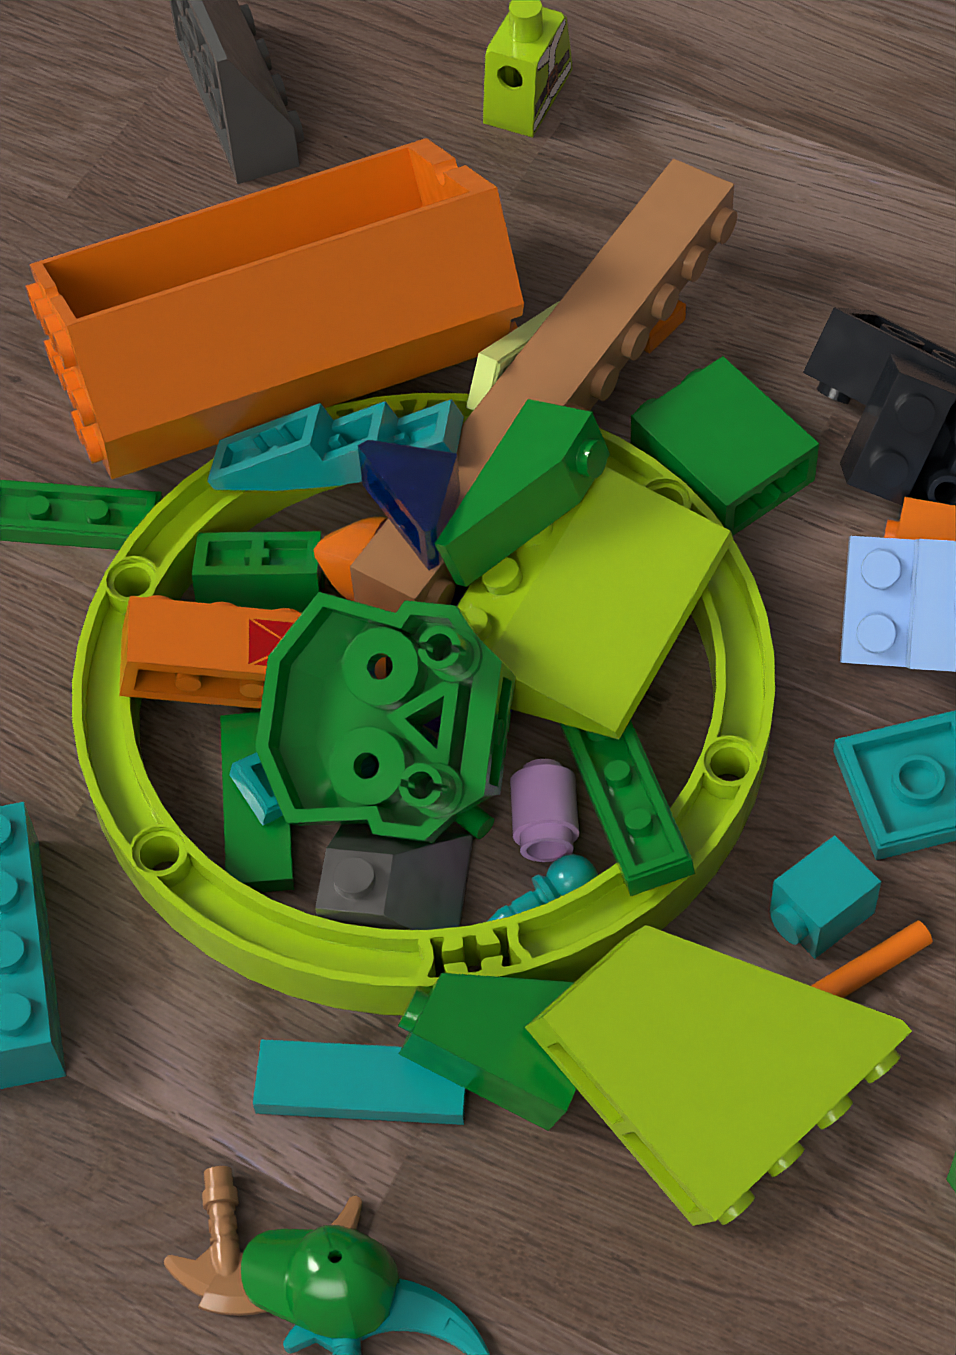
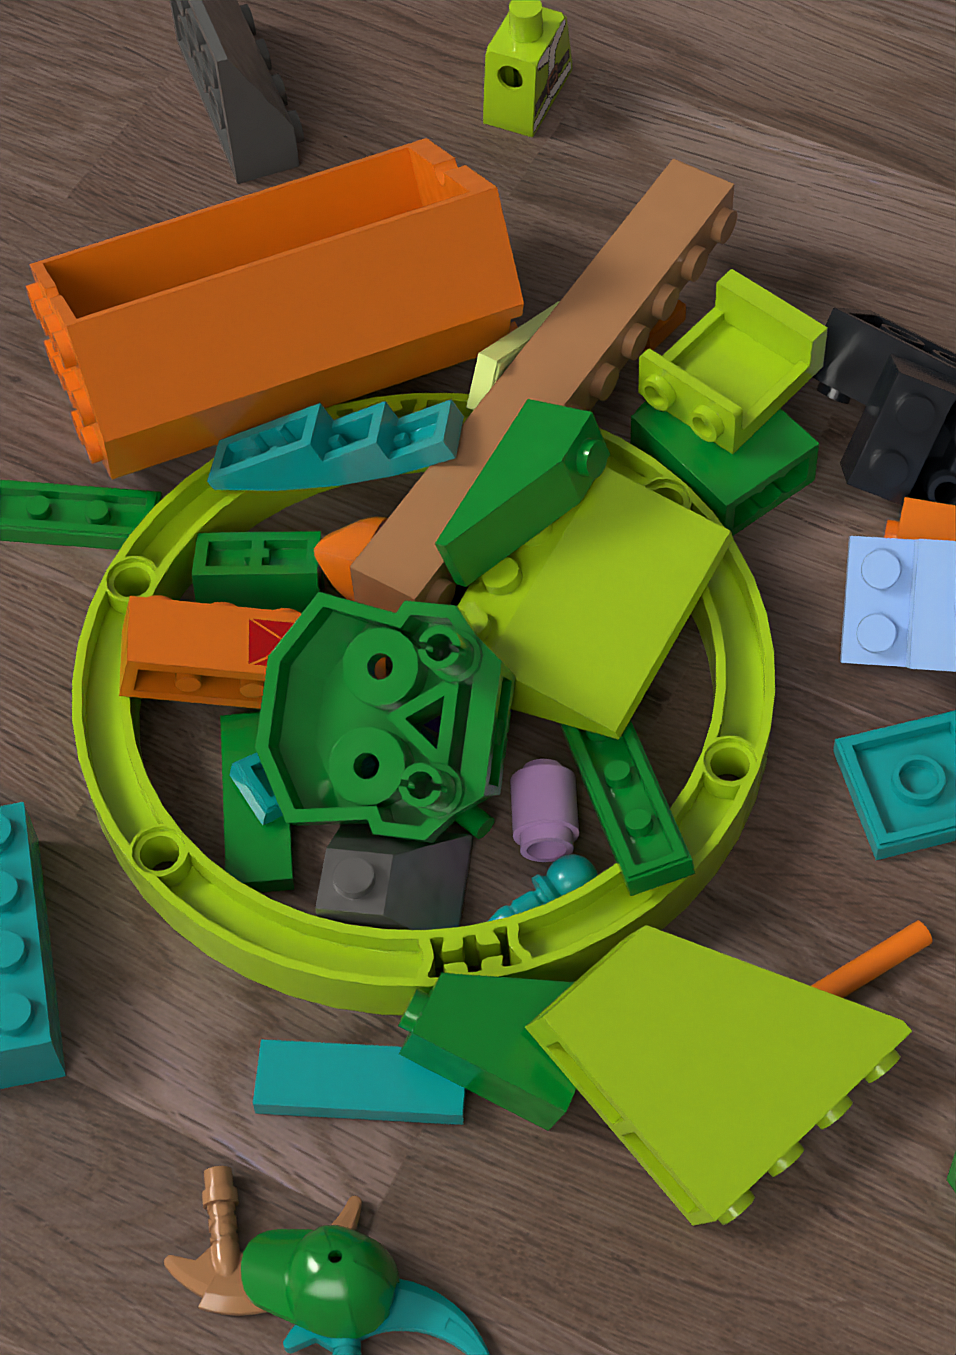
clear blue slope [357,440,460,571] -> none
teal brick [770,835,881,959] -> none
none -> lime panel [638,269,828,454]

